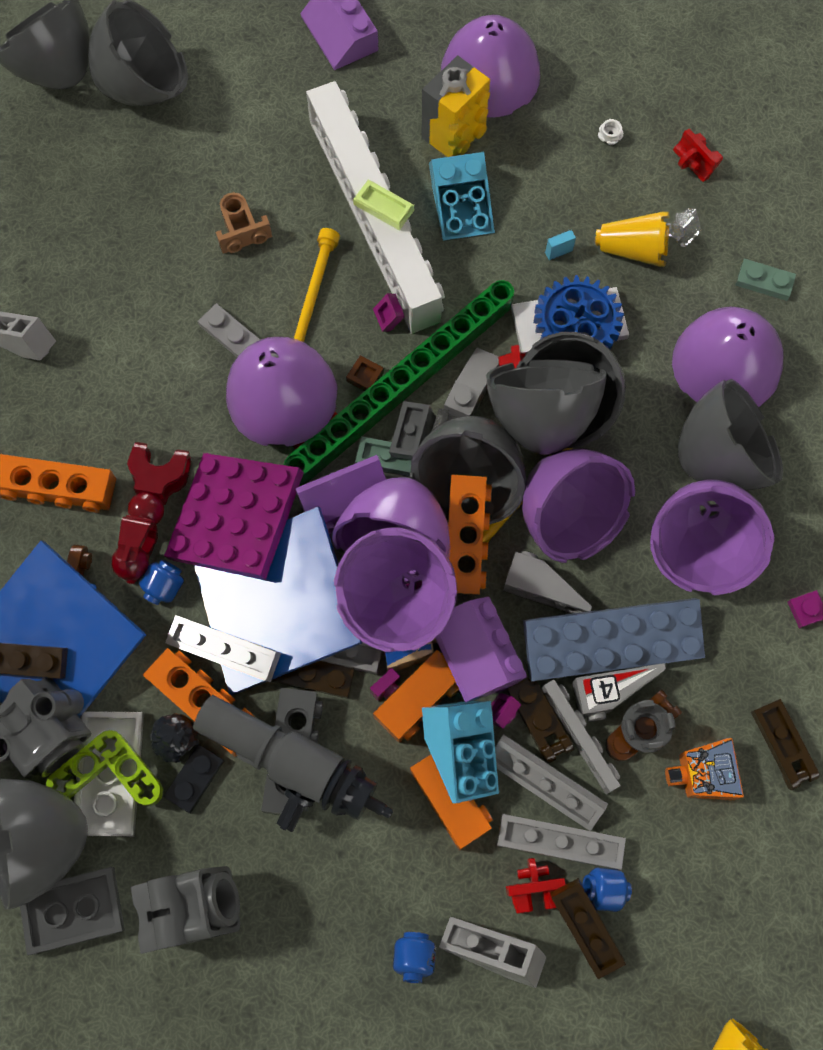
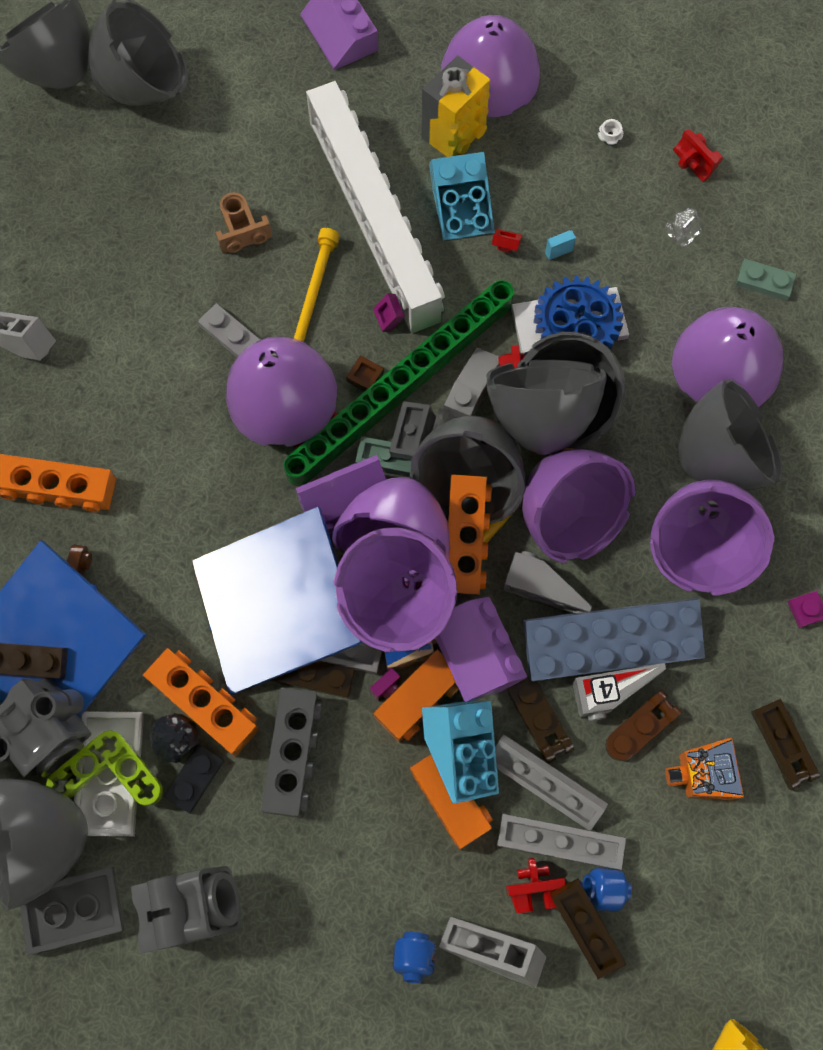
dark red piece [111,442,192,584] -> none
blue head [139,560,184,605] -> none
magenta plate [164,453,304,580] -> none
plate [165,615,281,682] -> none
dark grey piece [193,695,393,832] -> none
yellowish green tile [353,179,414,231] -> none
magenta plate [491,693,521,729] -> none
light grey plate [541,679,621,794] -> none
yellow cone [595,212,669,267] -> none
dark grey piece [621,700,675,753] -> none
none -> red plate [491,229,522,253]

